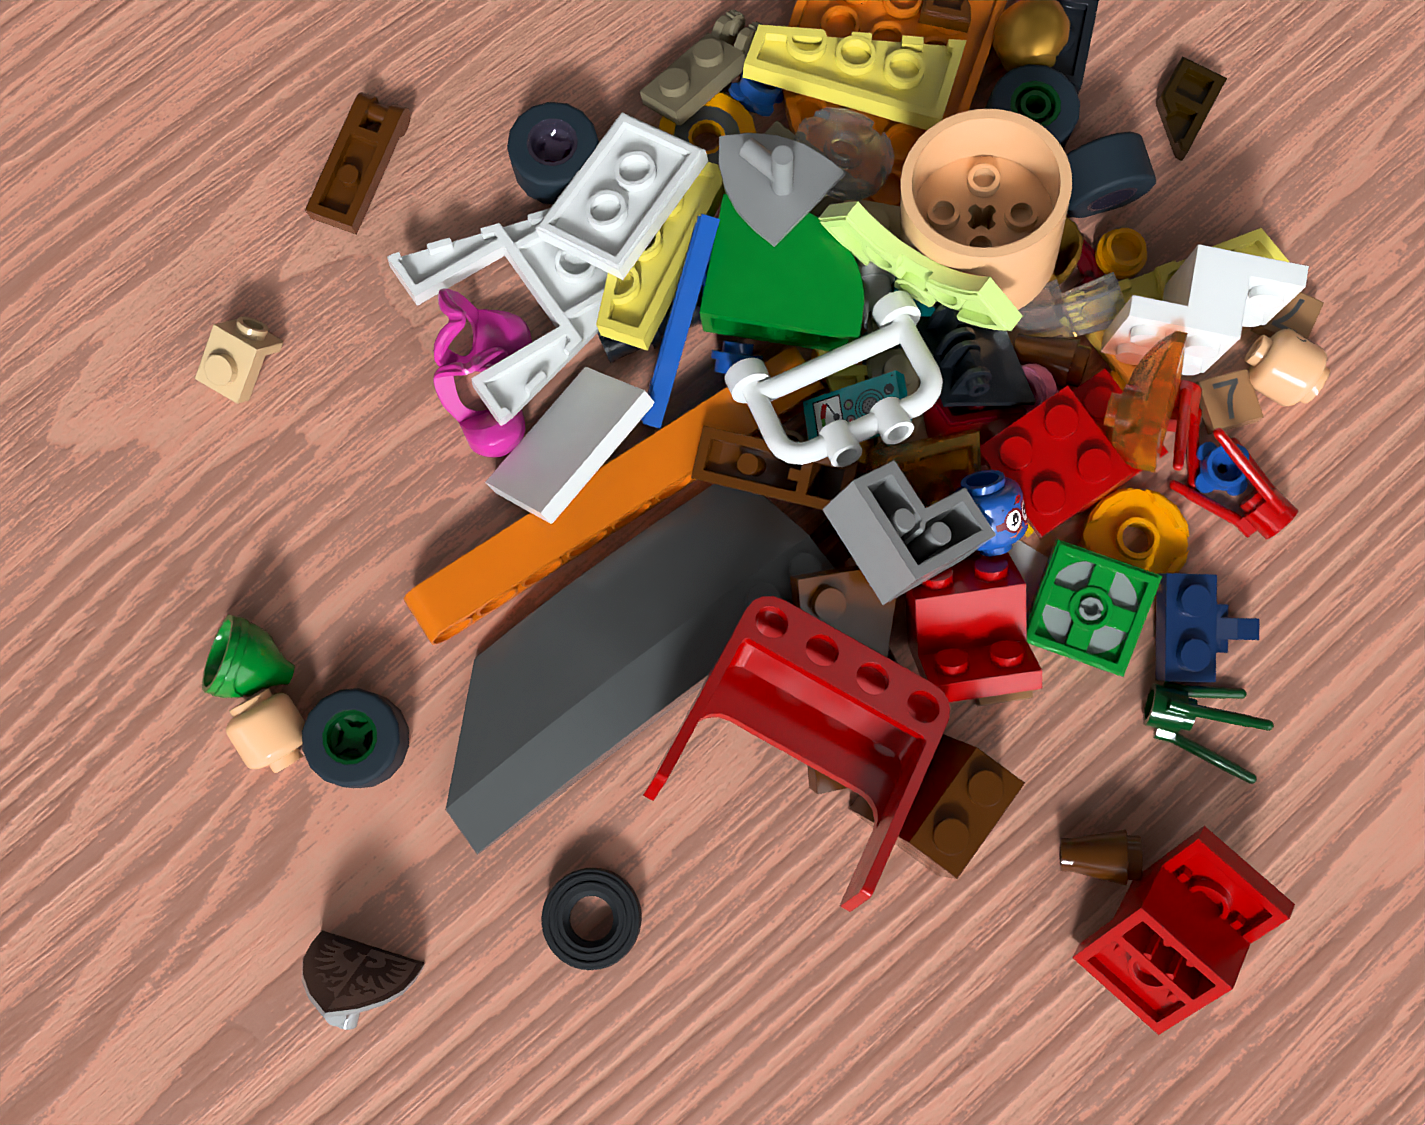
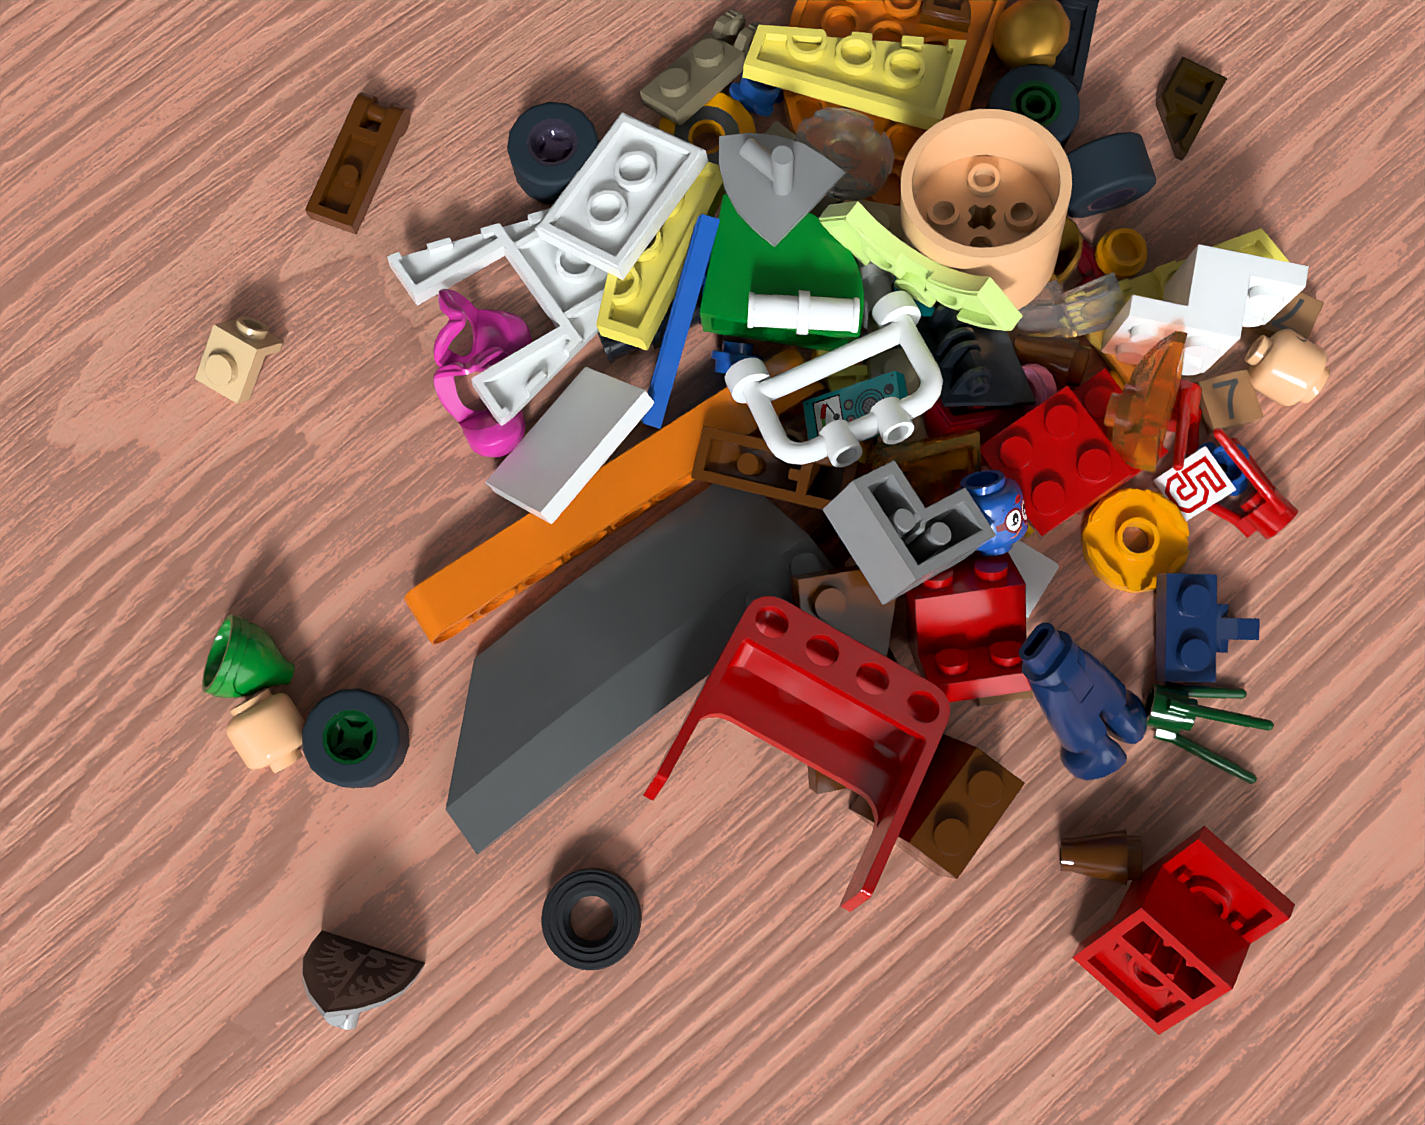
green piece [1026,538,1162,677] -> none
none -> white pin [747,290,860,335]
none -> dark blue piece [1019,622,1147,781]
none -> white sticker [1153,446,1236,521]

